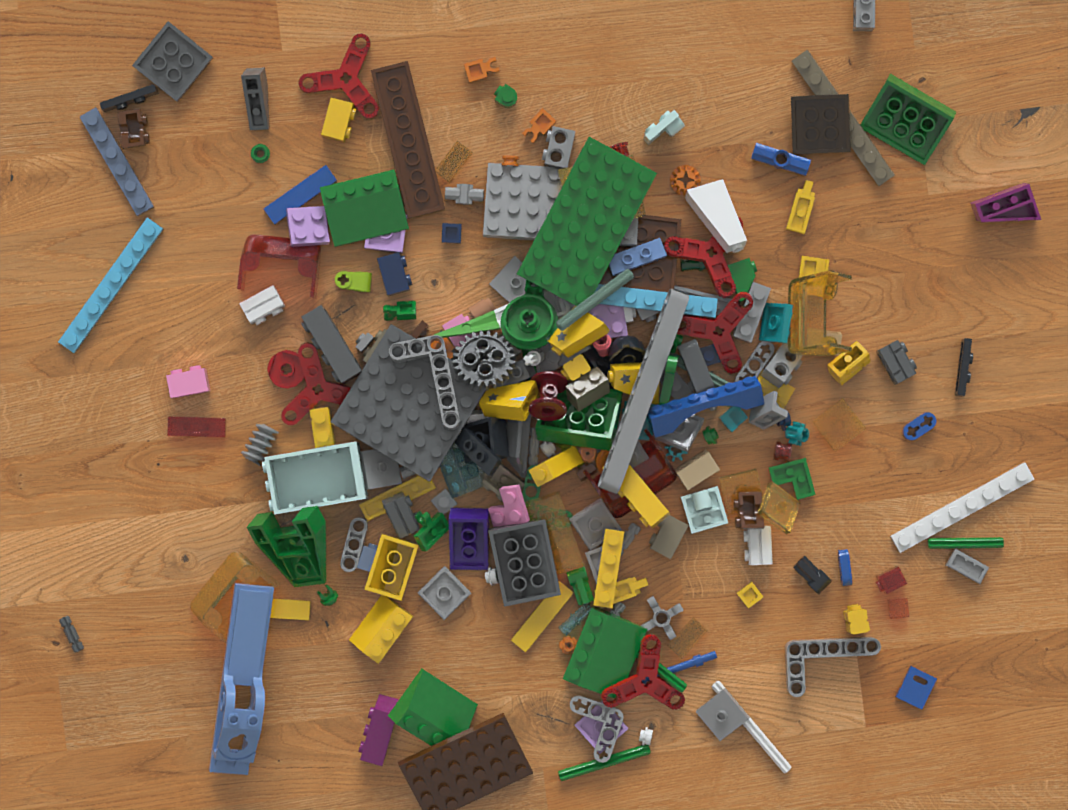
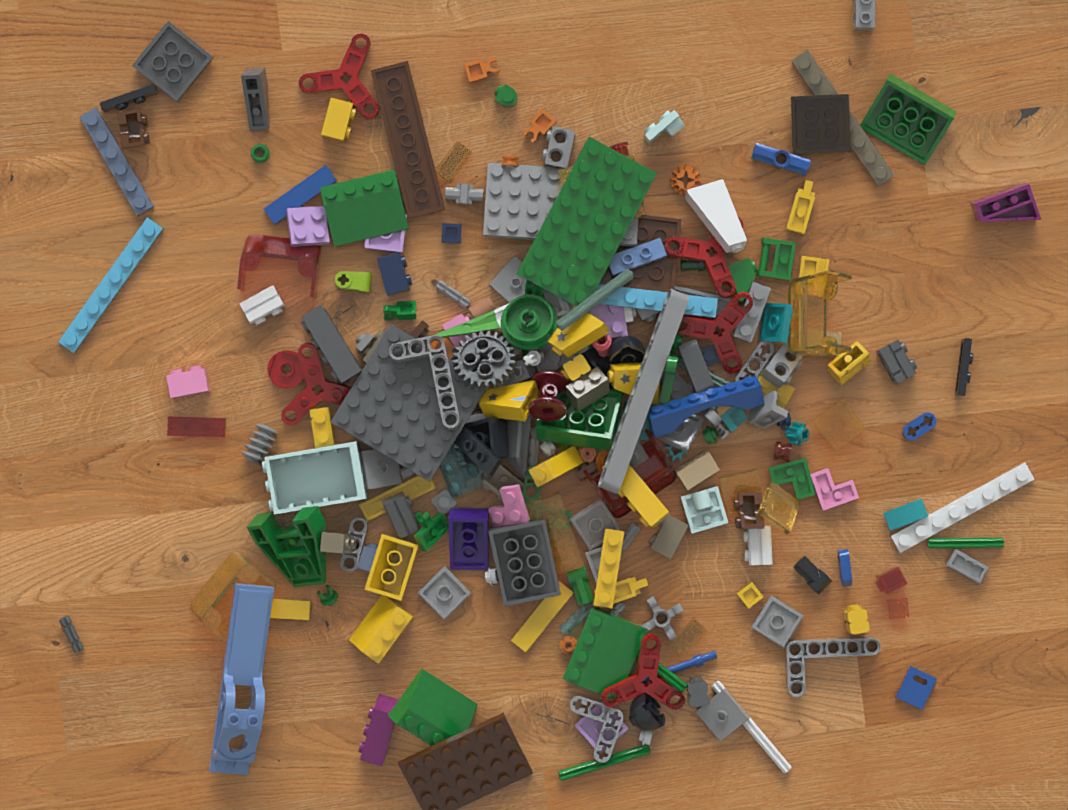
none -> dark tan brick [320,532,356,554]
none -> light grey axle [436,281,471,308]
none -> black cylinder [629,693,665,731]
none -> dark grey brick [686,676,710,707]
none -> light grey piece [701,408,729,440]
none -> light grey plate [751,595,804,648]
none -> green plate [756,238,796,281]
none -> bright pink plate [810,468,859,511]
none -> teal slope [883,498,929,531]

